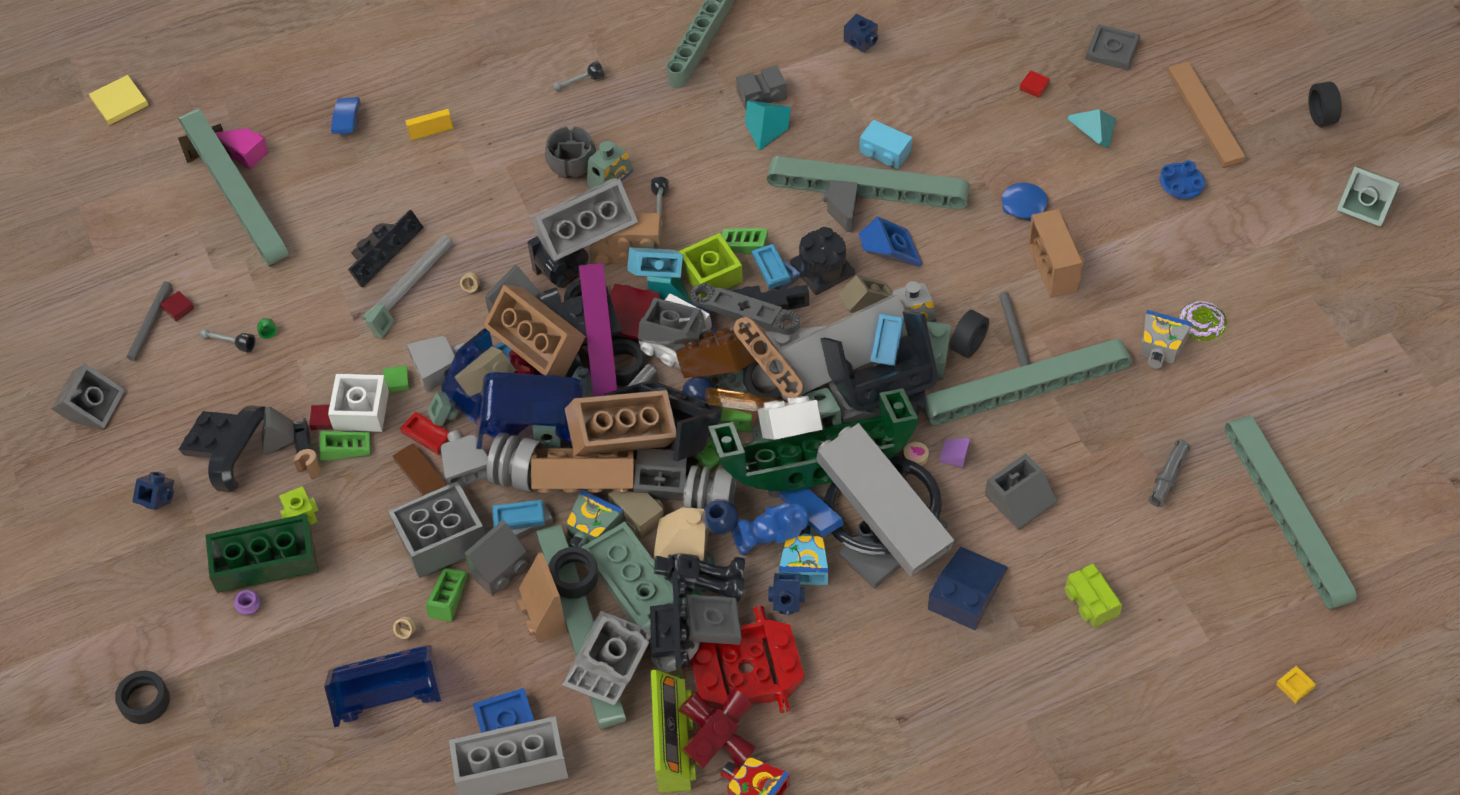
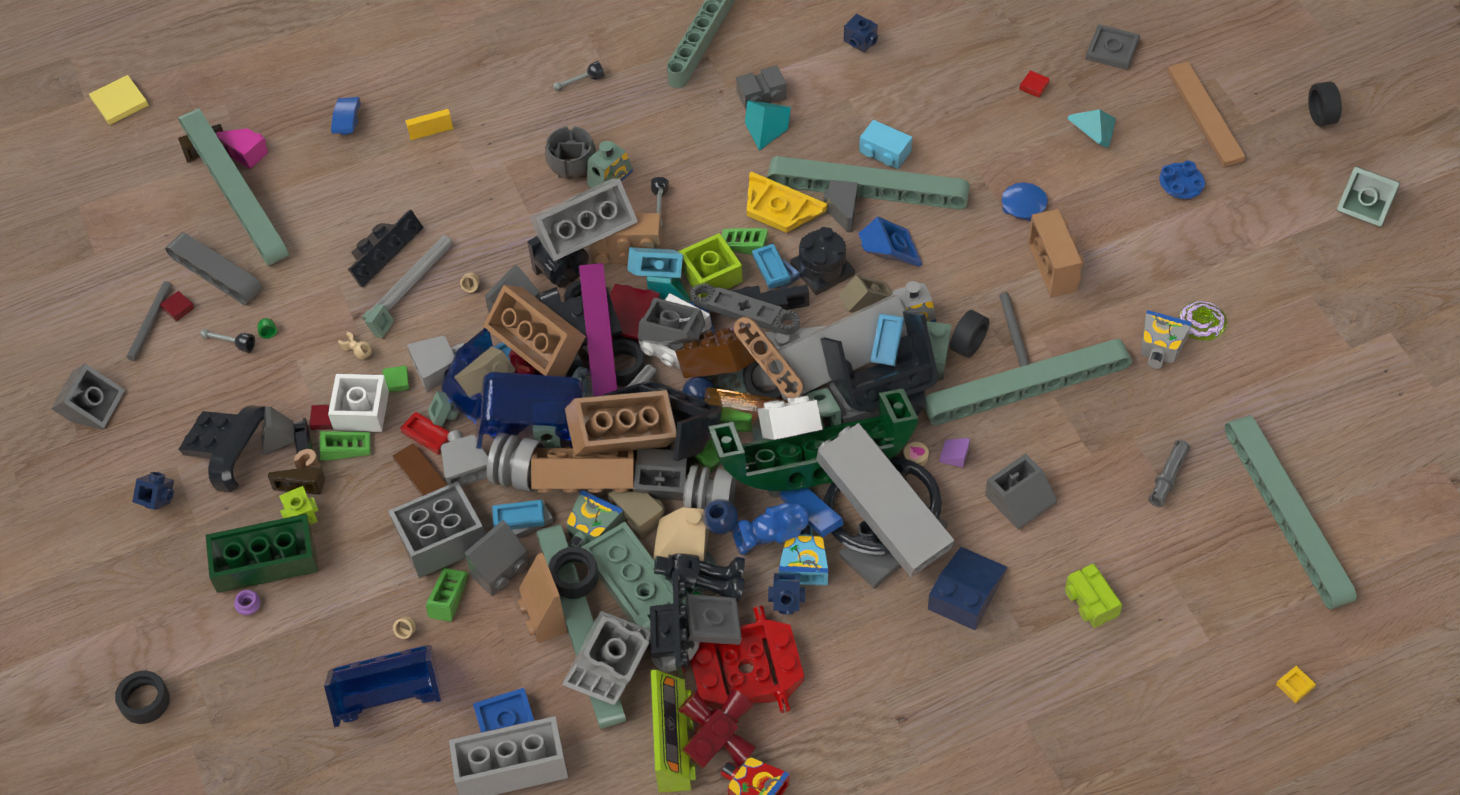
none -> dark grey beam [165,232,263,305]
none -> dark brown slope [268,466,325,495]
none -> tan arm [338,332,372,360]
none -> yellow wing [747,171,827,233]

